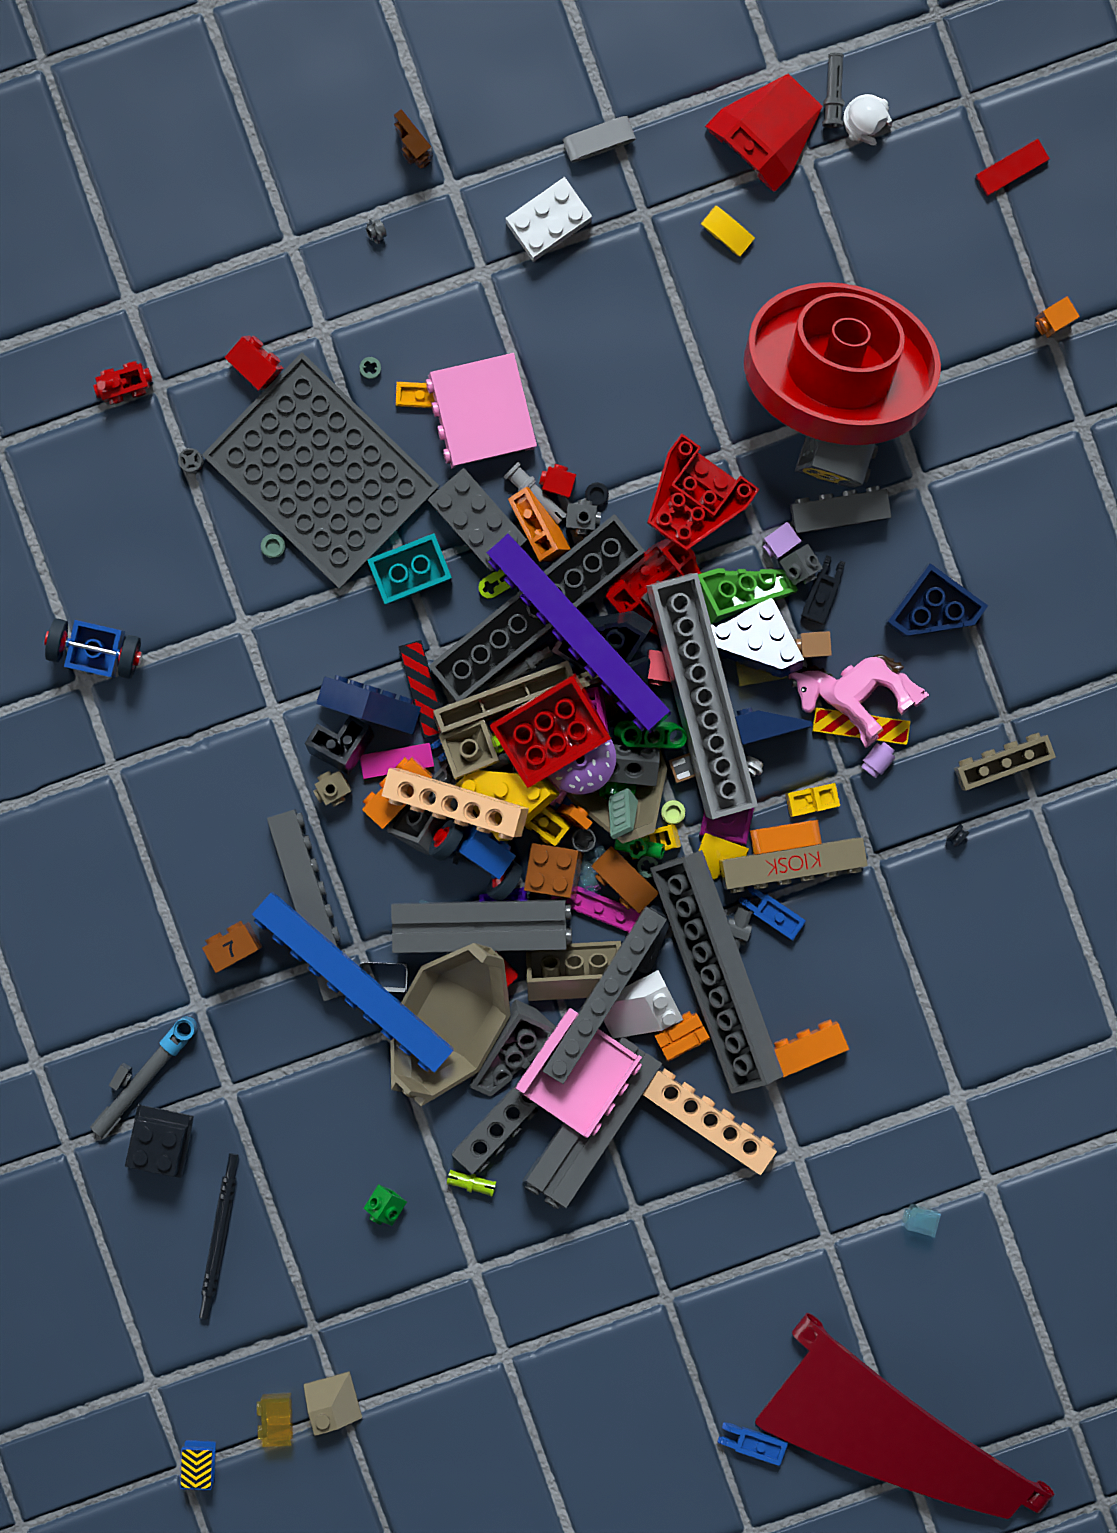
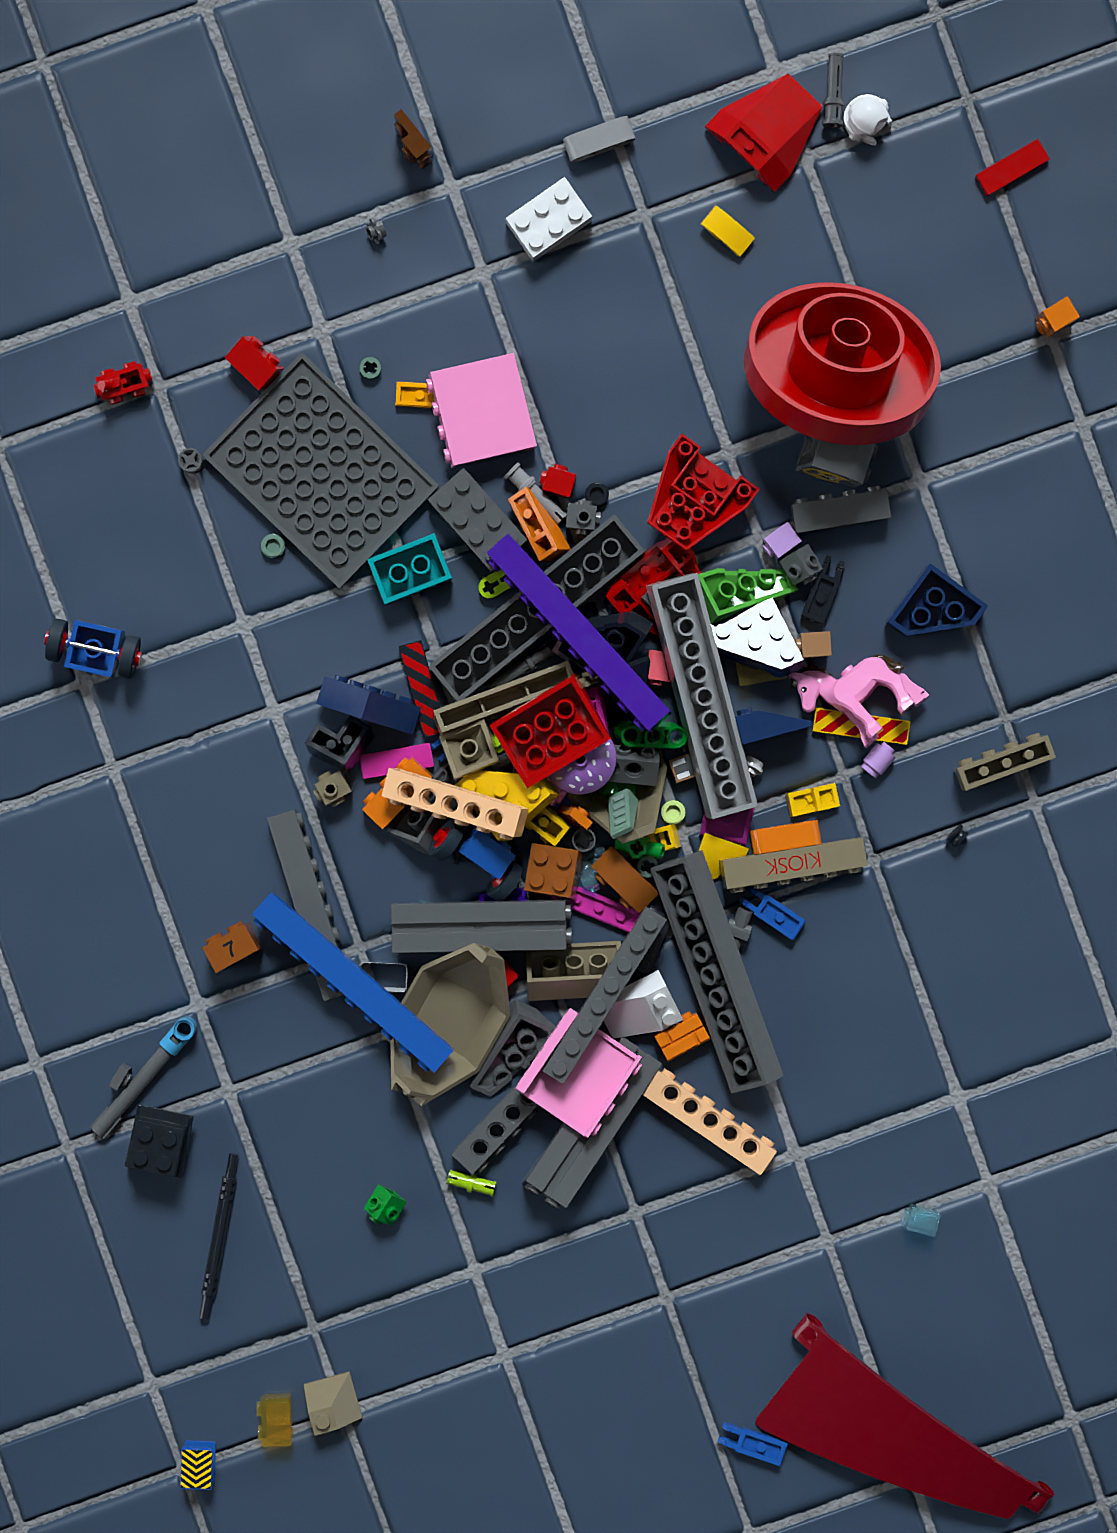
orange brick [774,1019,849,1077] -> none

